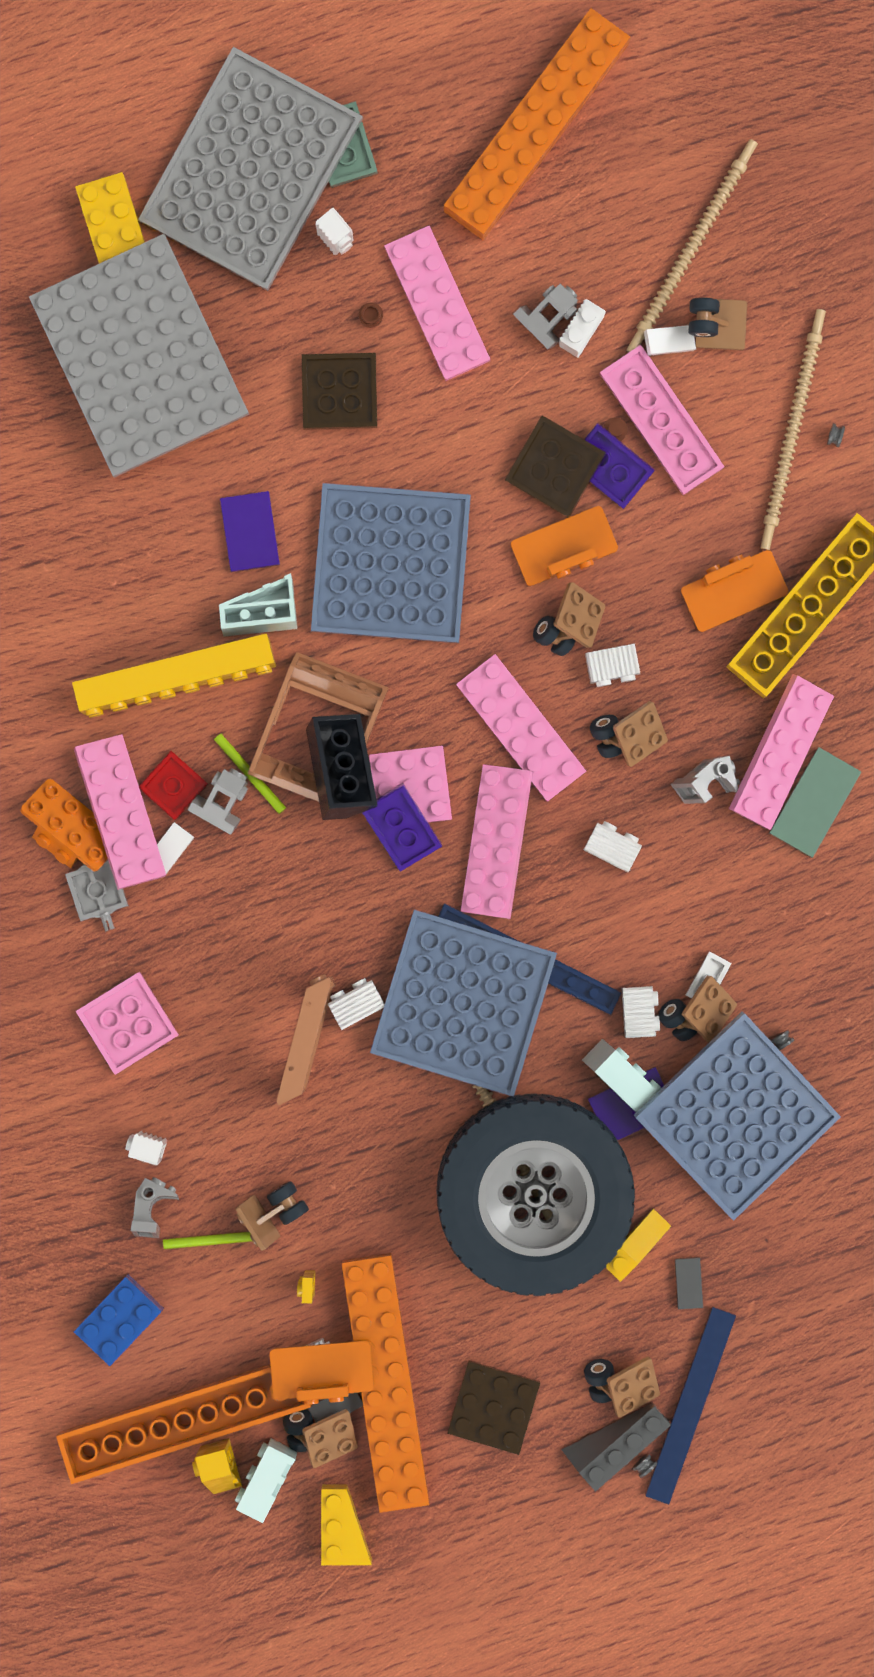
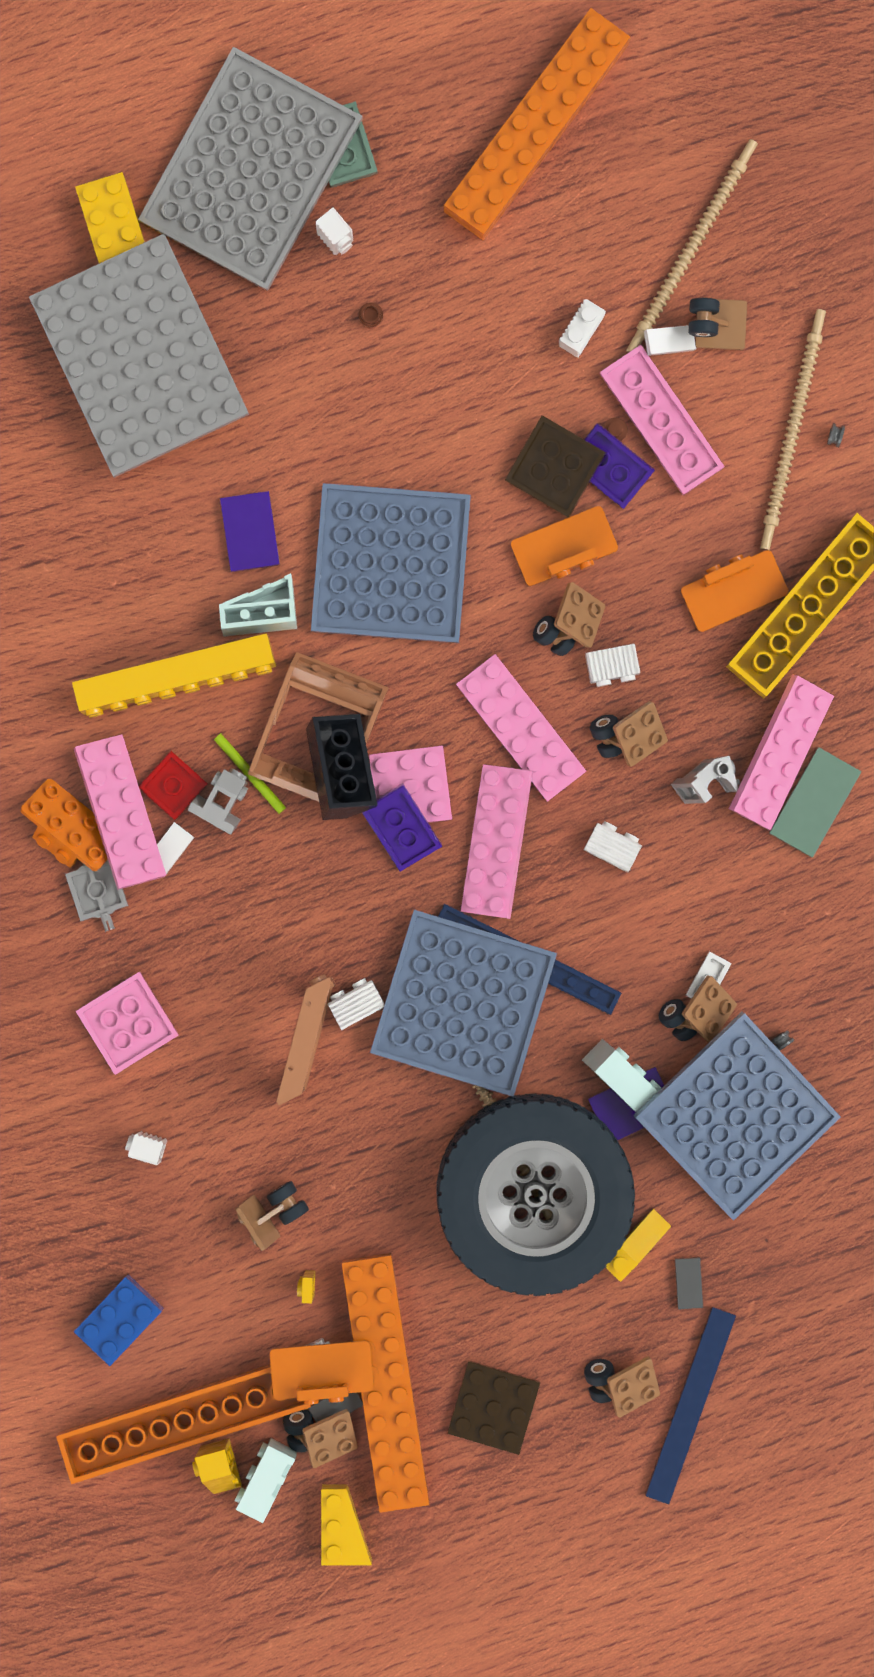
light grey tile [131,1177,179,1238] -> none
lime bar [163,1232,252,1249] -> none
dark brown plate [302,353,377,430] -> none
bright pink plate [384,226,490,381] -> none
light grey tile [513,284,578,349] -> none
dark grey wedge [561,1402,671,1492] -> none
white brick [622,986,660,1038] -> none
dark grey bush [632,1454,657,1478] -> none

